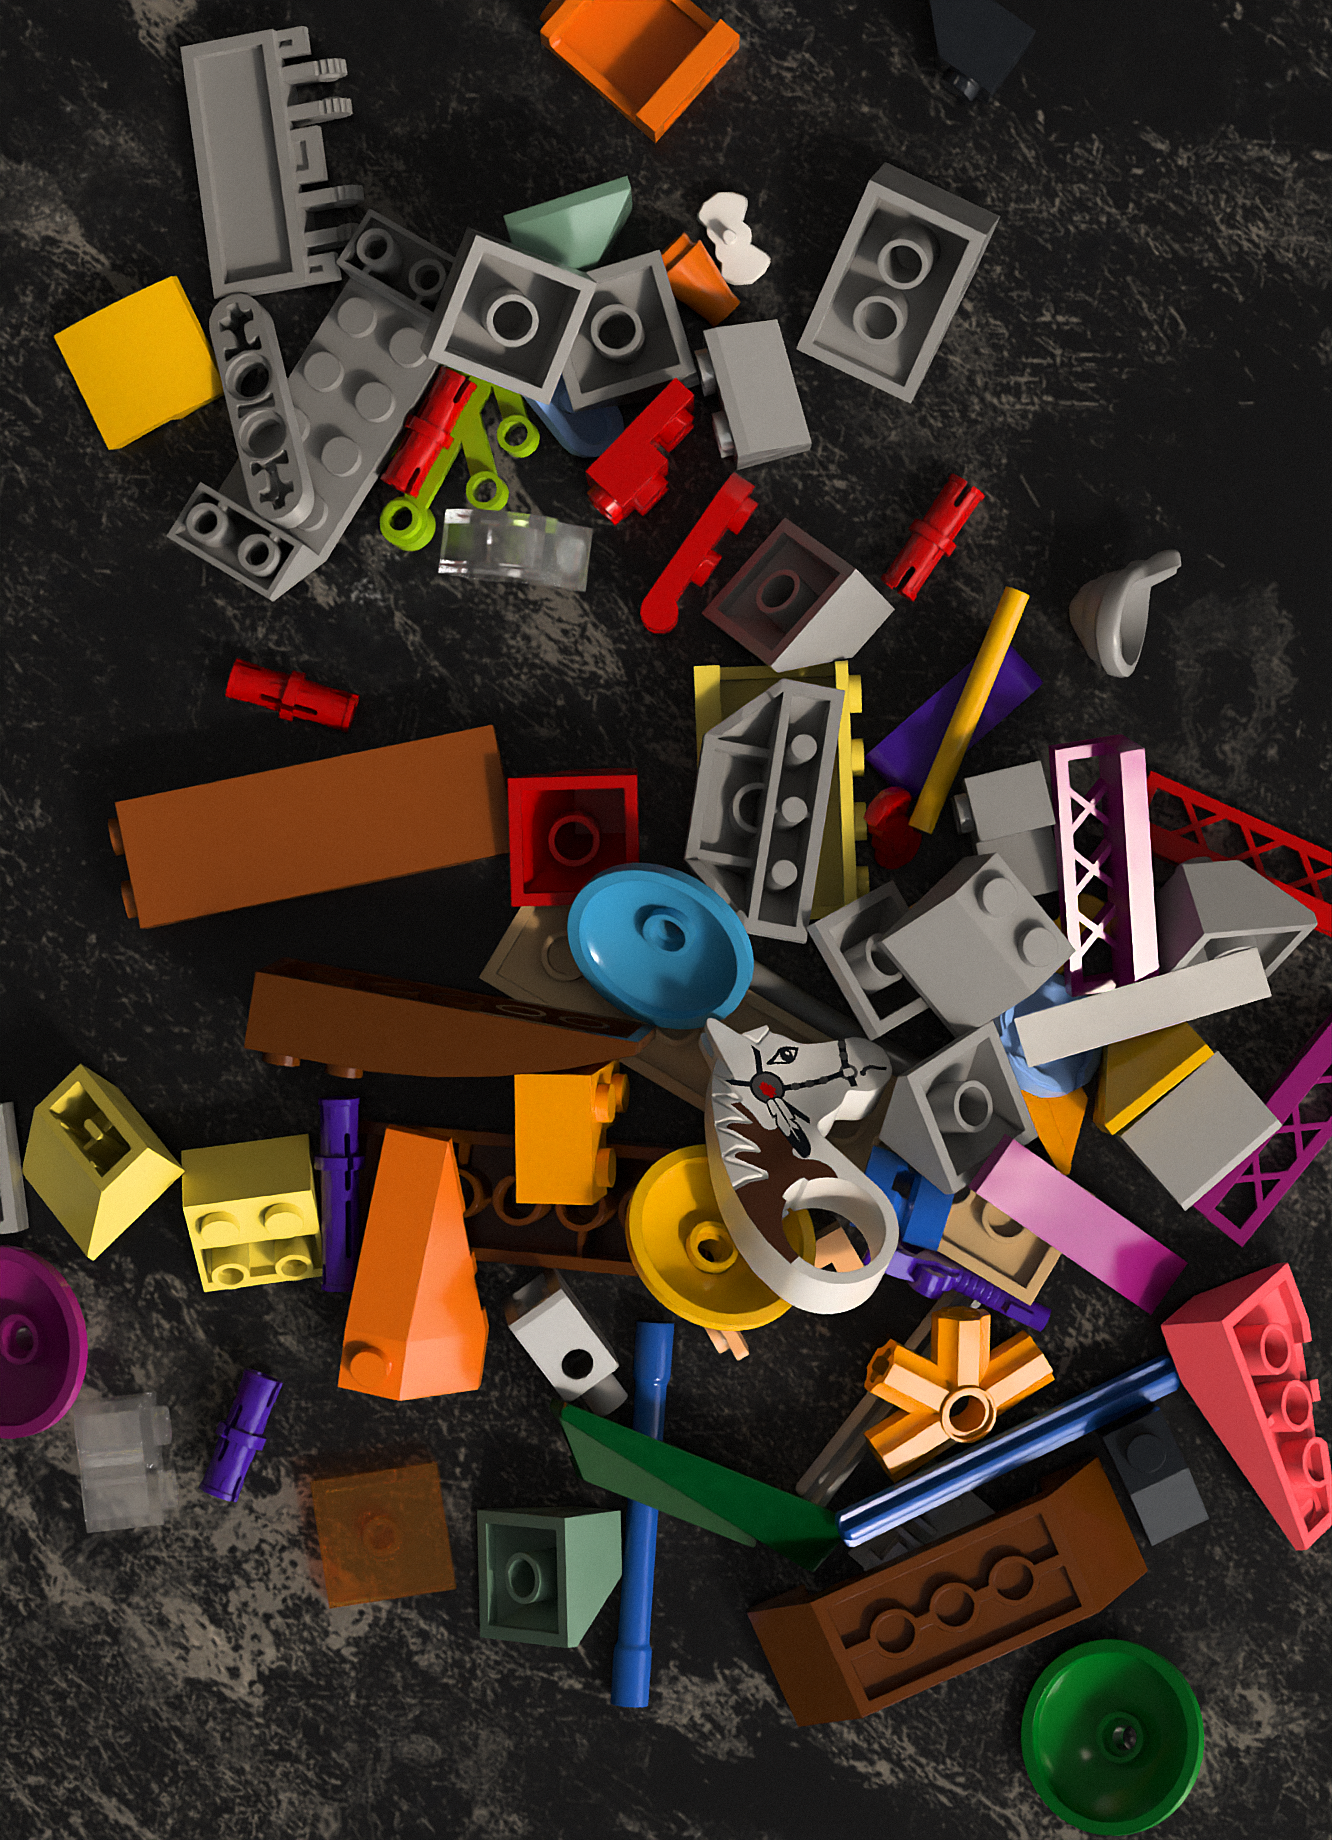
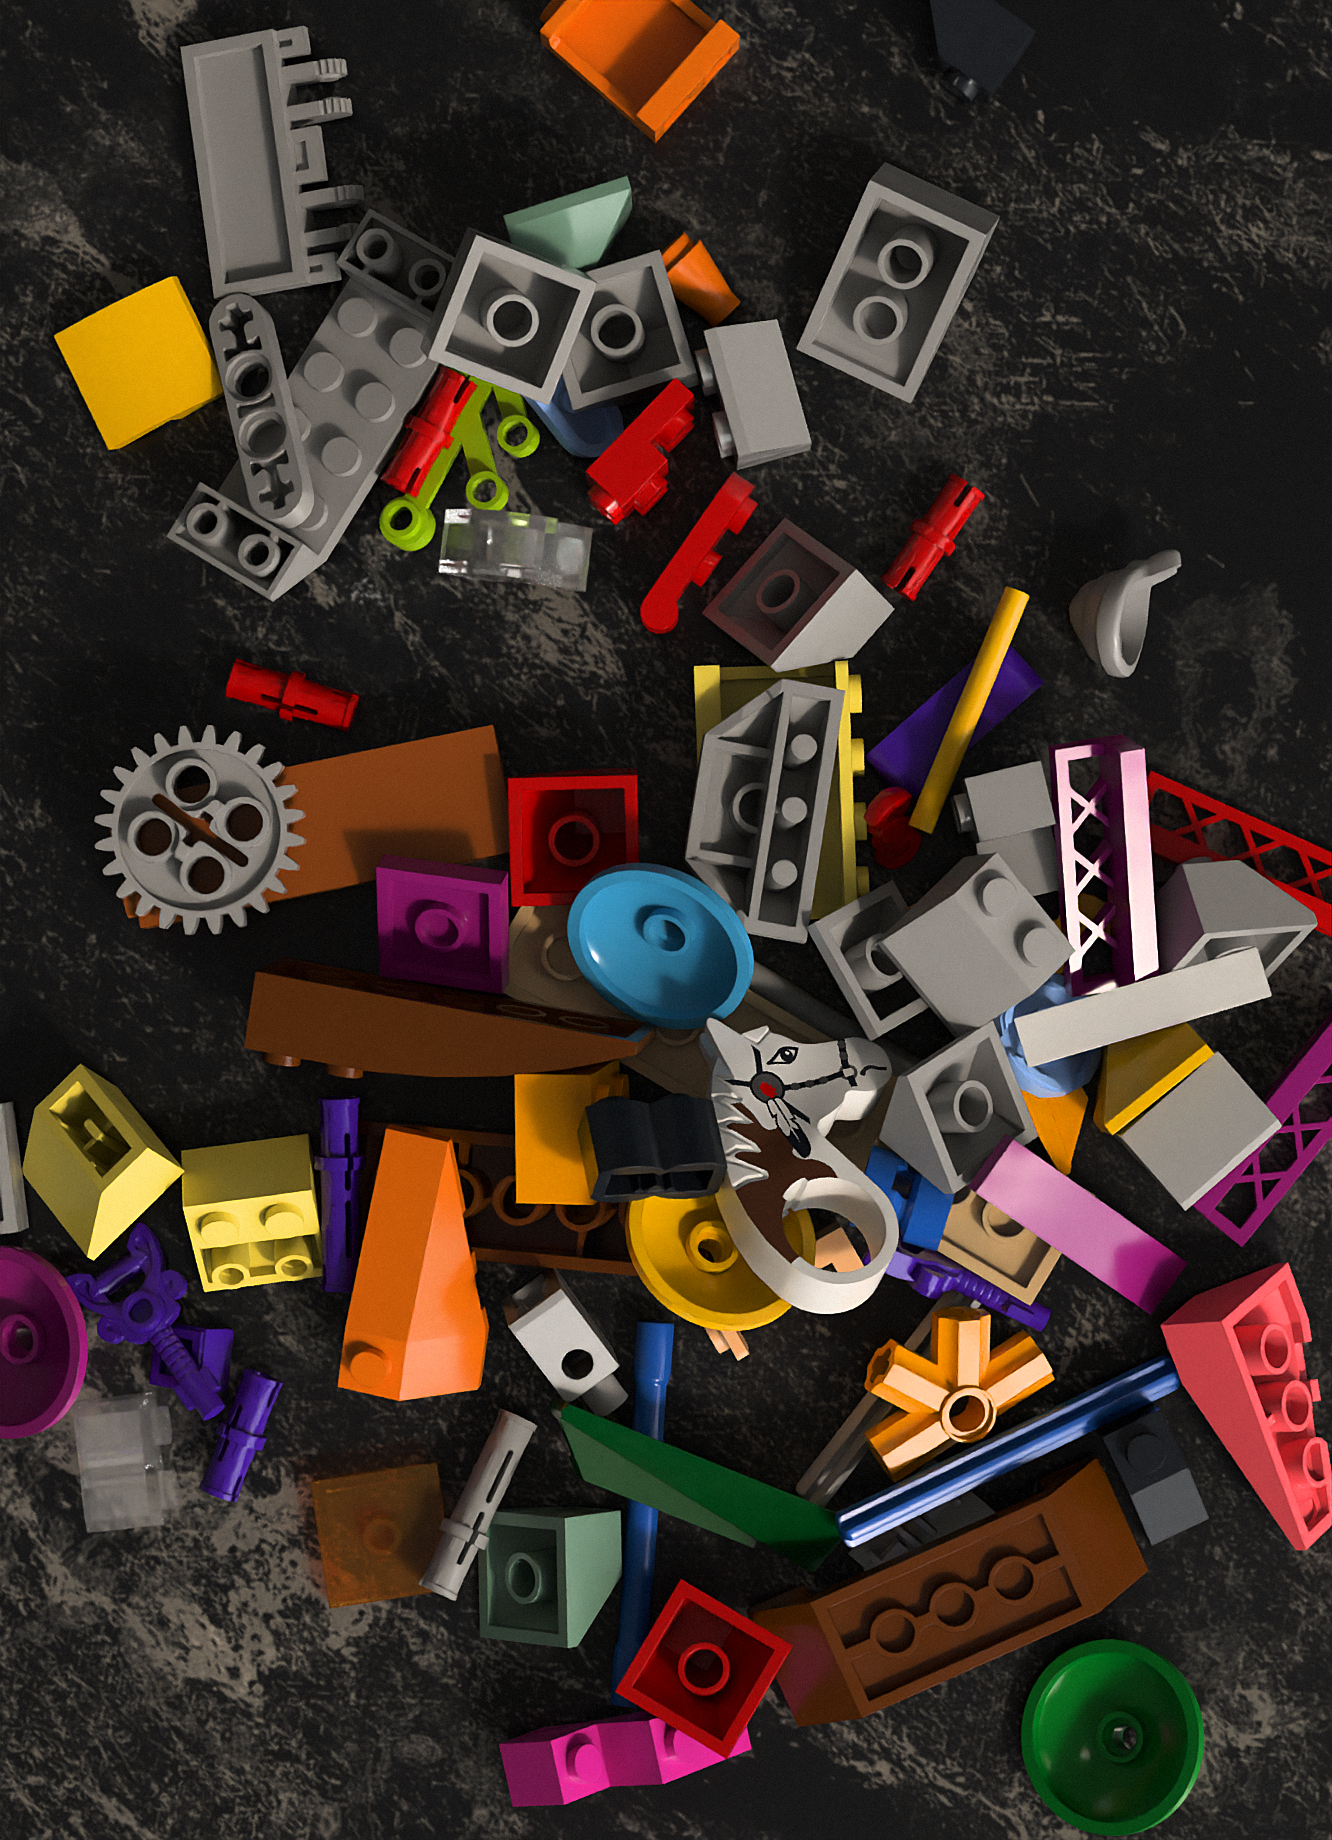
white piece [697,192,771,285] -> none
none -> dark purple piece [65,1223,225,1420]
none -> light grey gear [94,725,306,935]
none -> dark purple slope [149,1322,234,1392]
none -> magenta plate [376,854,510,994]
none -> light grey pin [418,1409,537,1601]
none -> dark pink arch [499,1710,752,1807]
none -> black brick [577,1093,728,1203]
none -> red slope [615,1579,793,1759]

